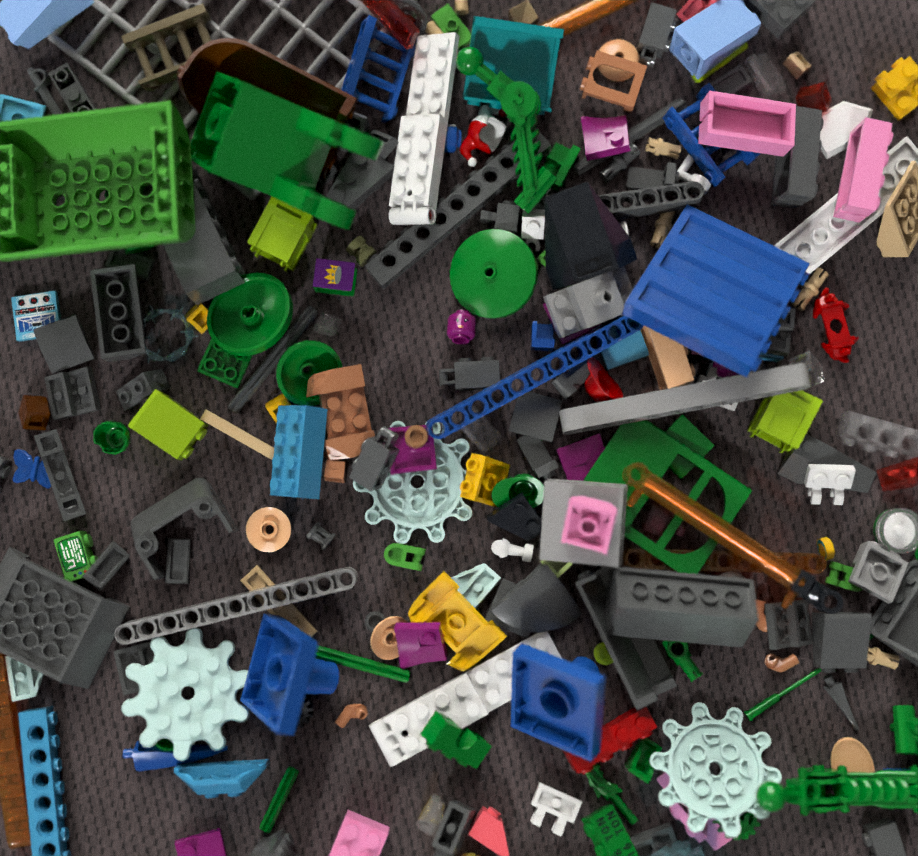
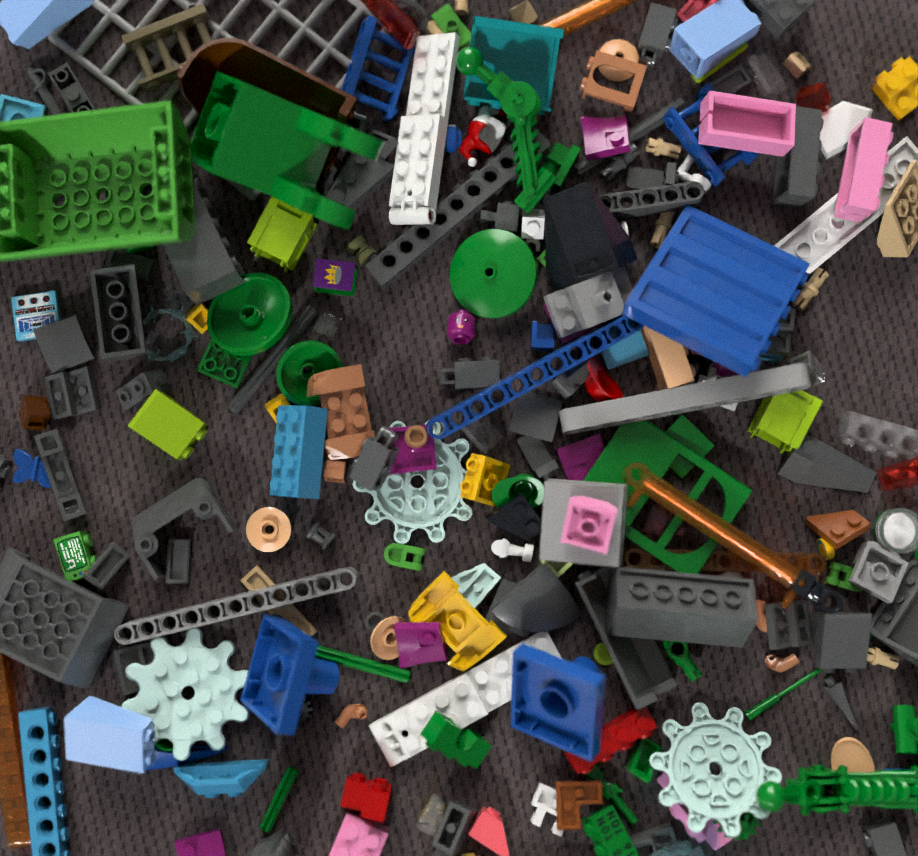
light aqua wing [5,656,44,702] -> none
green hair [93,421,131,455] -> none
tan beam [200,409,274,460] -> none
white plate [804,464,856,505] -> none
red piece [812,287,859,363] -> none
none -> light blue slope [64,696,156,774]
none -> red brick [340,772,392,822]
none -> dark orange tile [555,780,603,830]
none -> dark orange wing [805,510,871,550]

